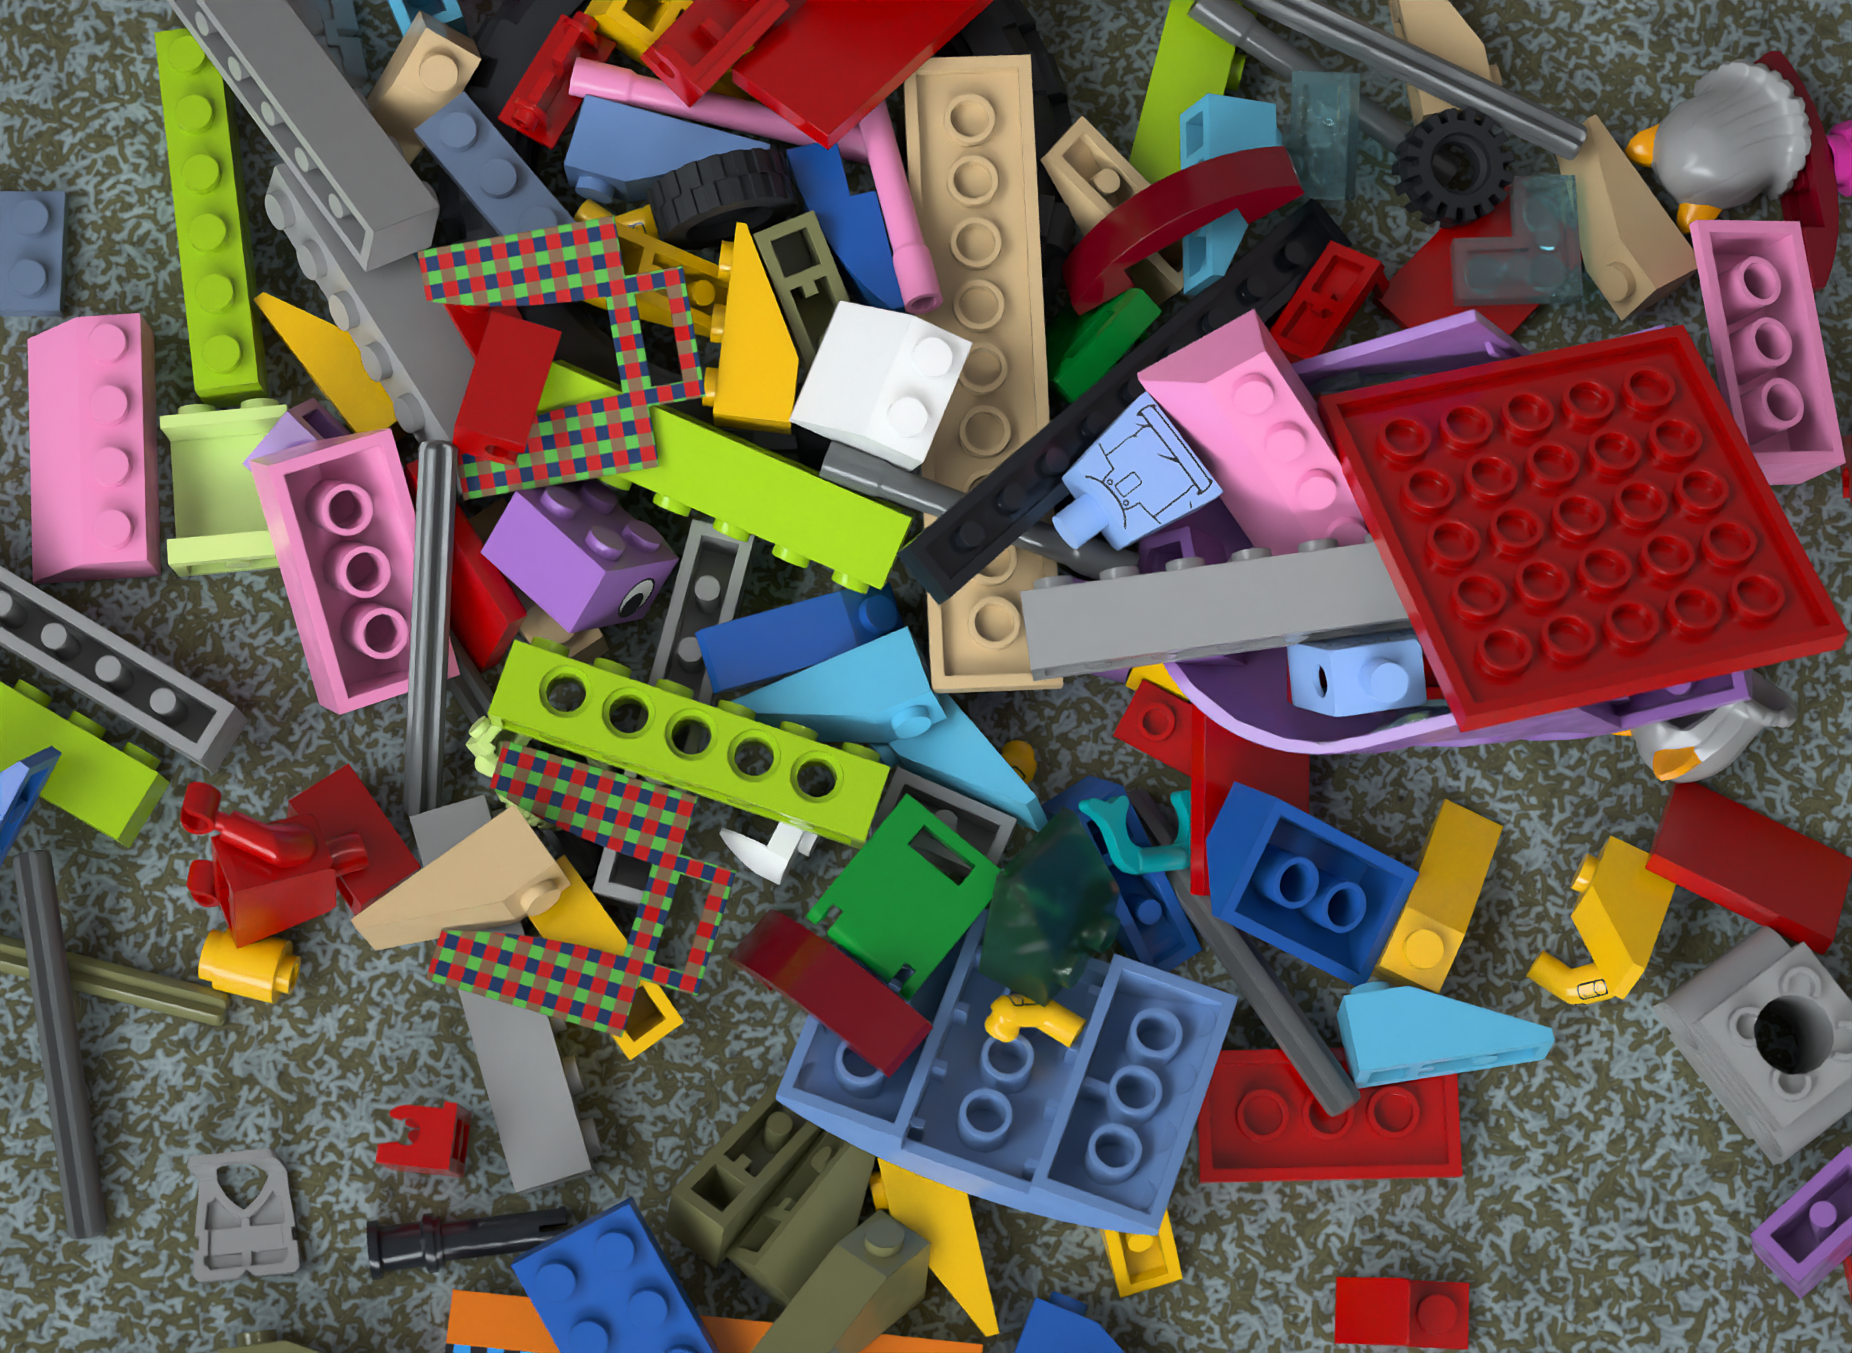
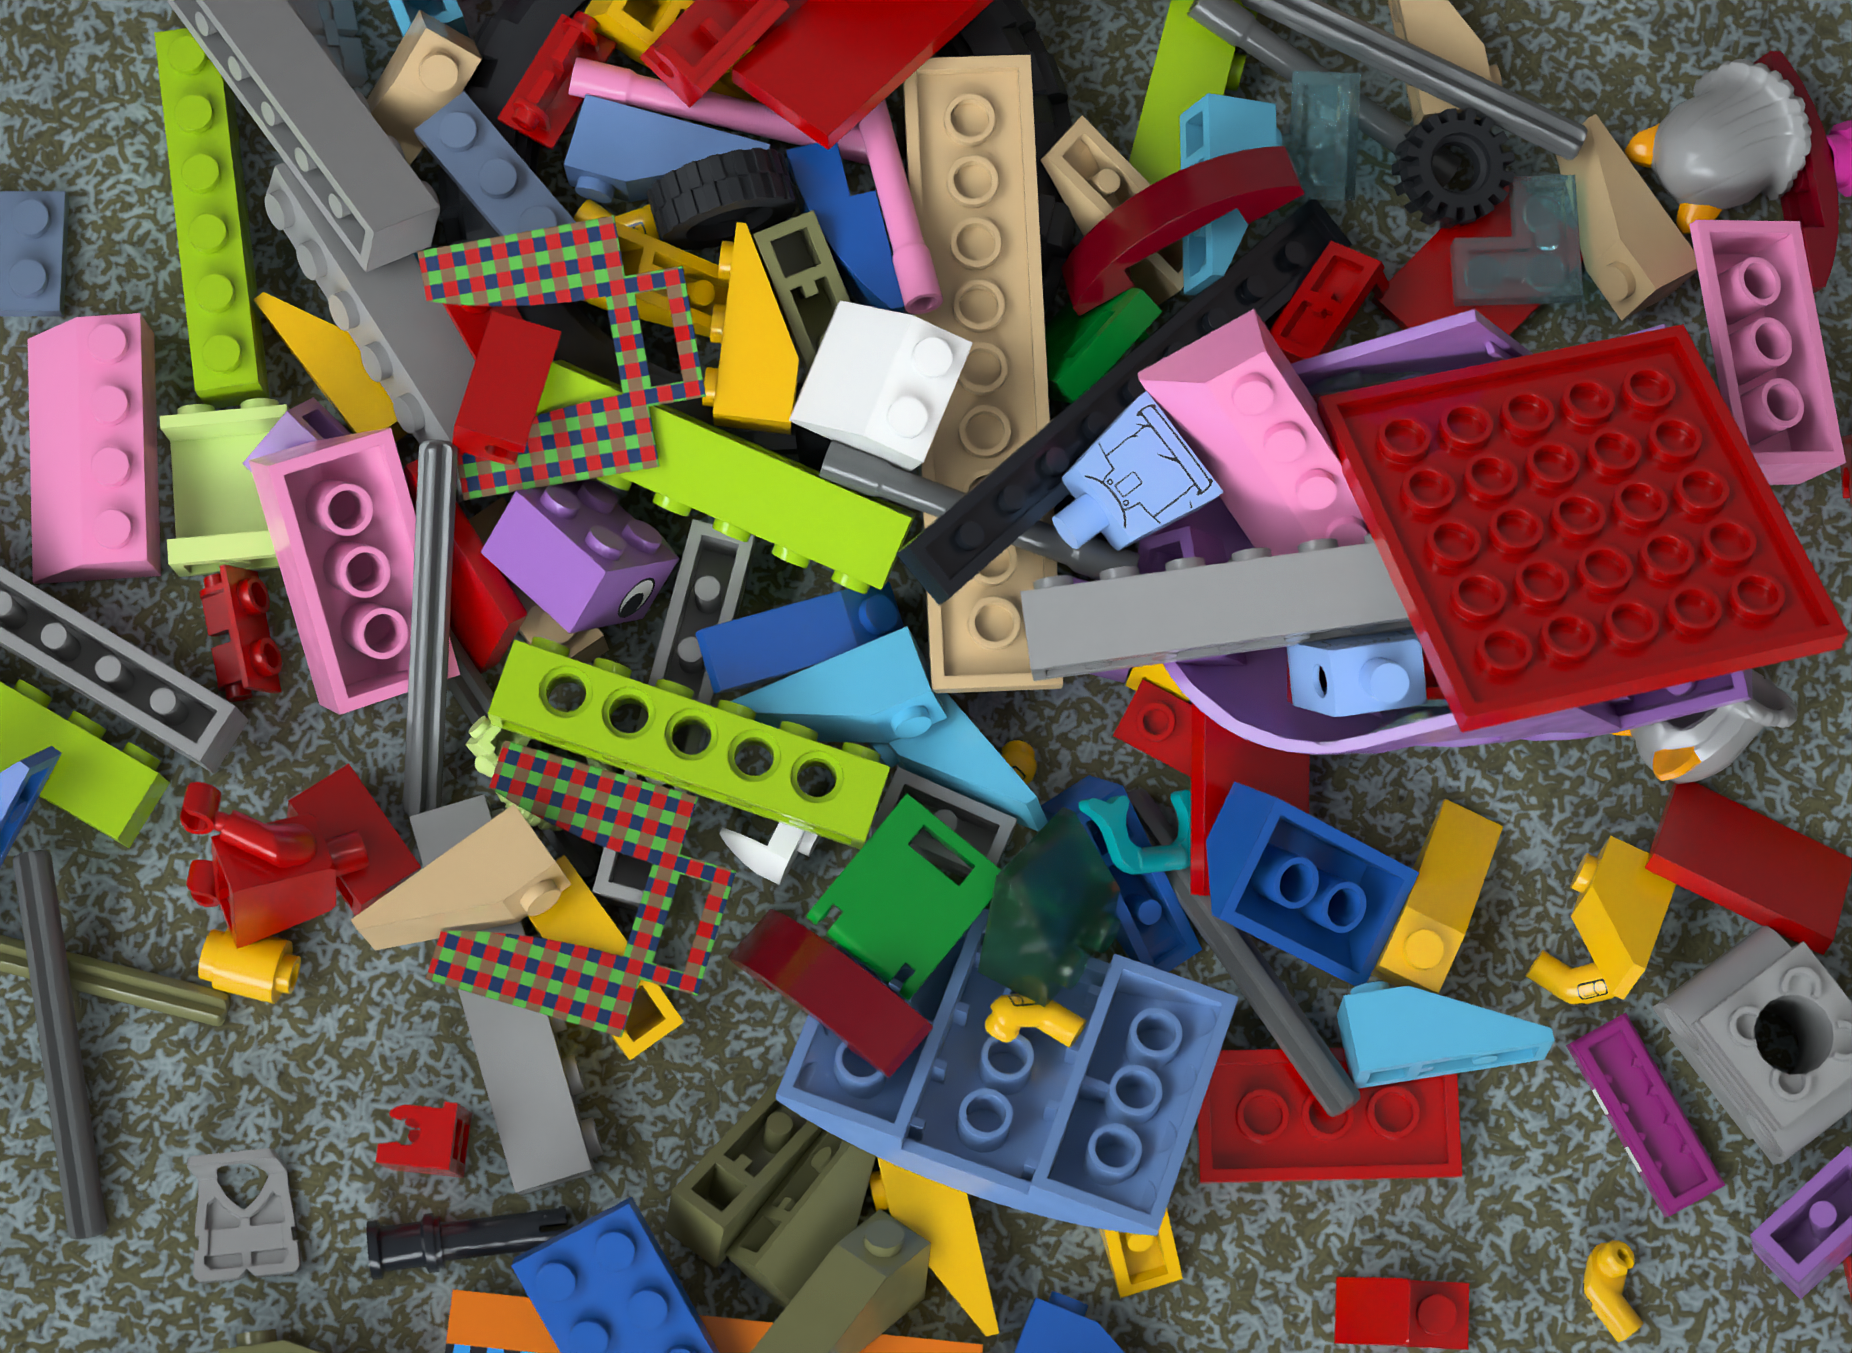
none -> red hinge [199,564,282,702]
none -> magenta plate [1566,1012,1725,1218]
none -> yellow arm [1582,1240,1644,1343]

